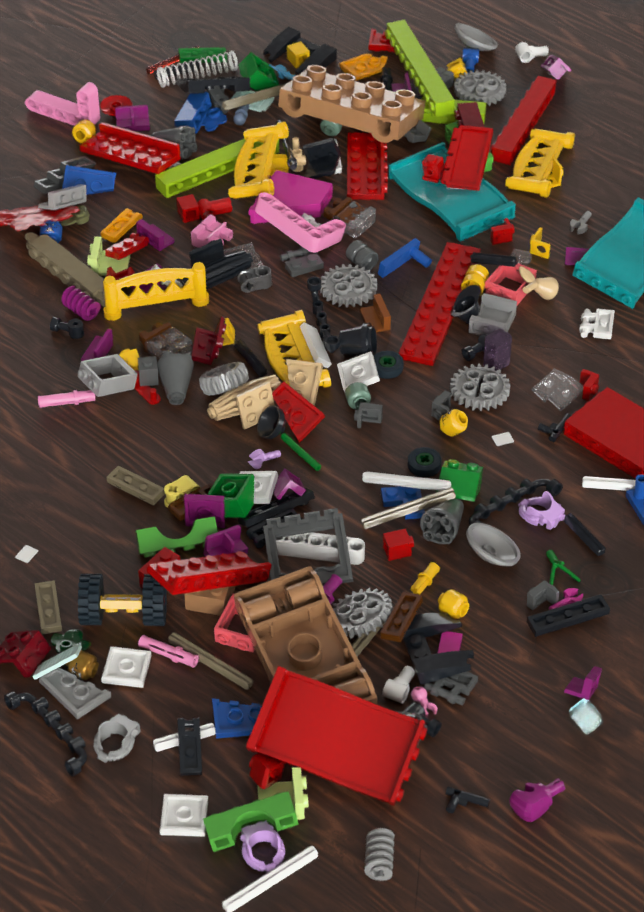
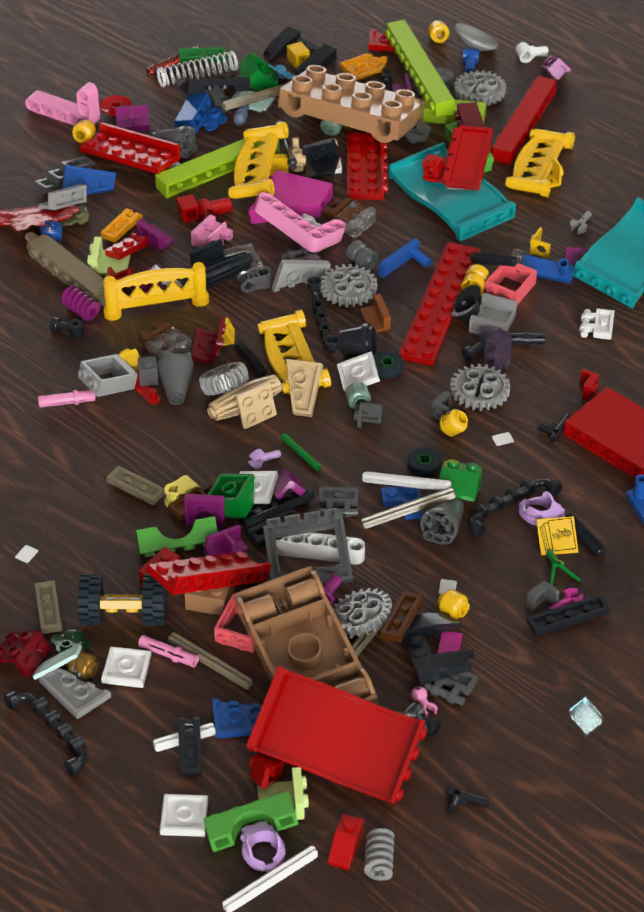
magenta panel [81,328,113,361] -> none
light grey piece [94,714,140,763] -> none
black piece [258,405,286,440] -> none
red wing [272,381,325,443] -> none
white tile [300,322,332,368] -> none
white pin [382,666,415,704] -> none
red brick [383,529,414,561] -> none
yellow axle [410,562,440,595] -> none
yellow bracket [447,57,467,81] -> none
light grey dish [466,523,521,566] -> none
red bracket [490,218,515,245] -> none
magenta piece [509,778,565,822] -> none
tan piece [519,266,559,300] -> none
clear slope [531,369,583,411] -> none
magenta panel [564,666,602,700] -> none
white axle [582,476,635,491] -> none
none -> light grey wing [271,260,331,292]
none -> dark grey plate [319,487,358,518]
none -> red slope [328,814,364,871]
none -> yellow head [427,21,449,43]
none -> white sticker [439,579,457,594]
none -> black pin [508,331,545,346]
none -> blue piece [522,255,575,284]
none -> yellow sticker [537,516,578,555]

